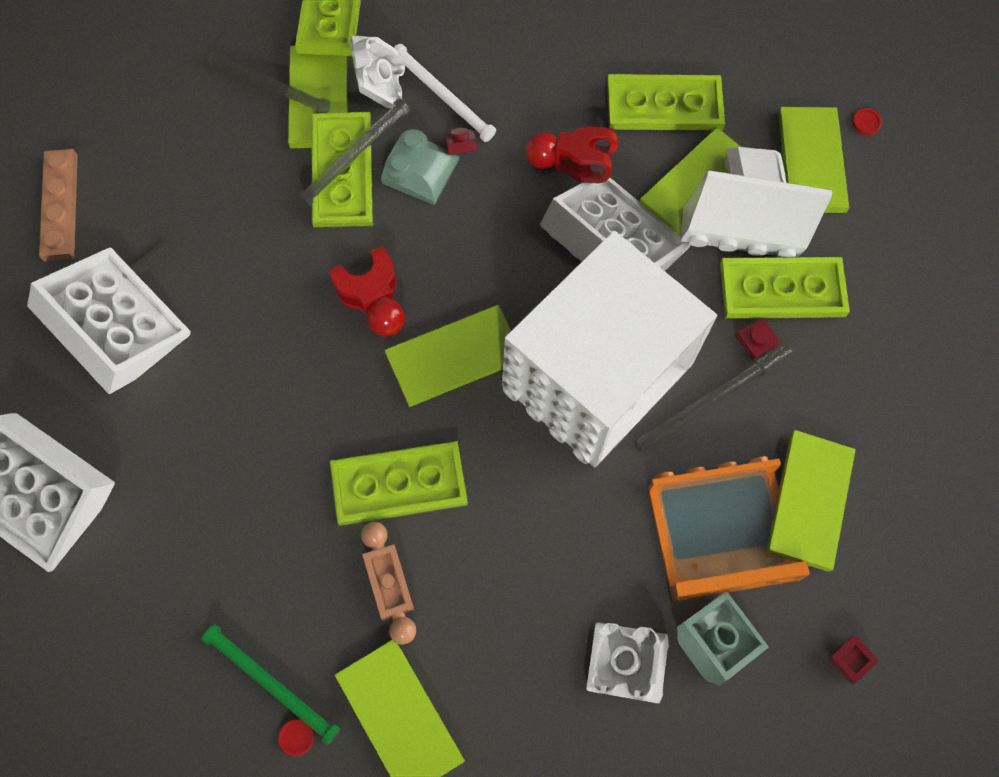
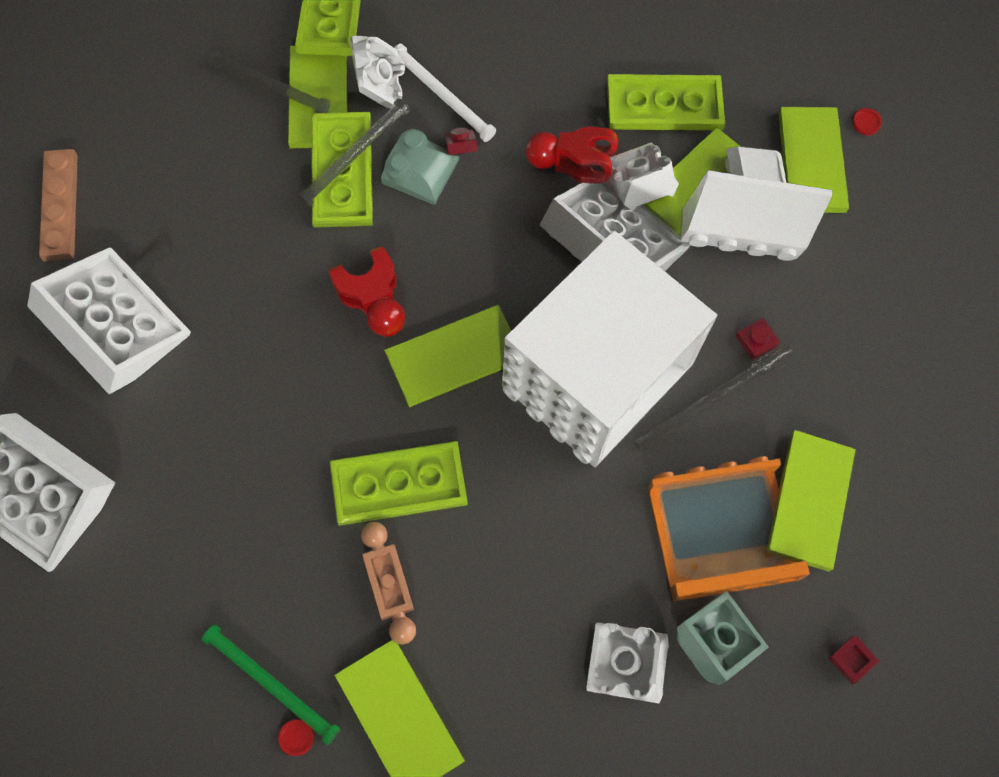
lime plate [720,257,850,319] -> none
none -> white slope [602,142,679,211]

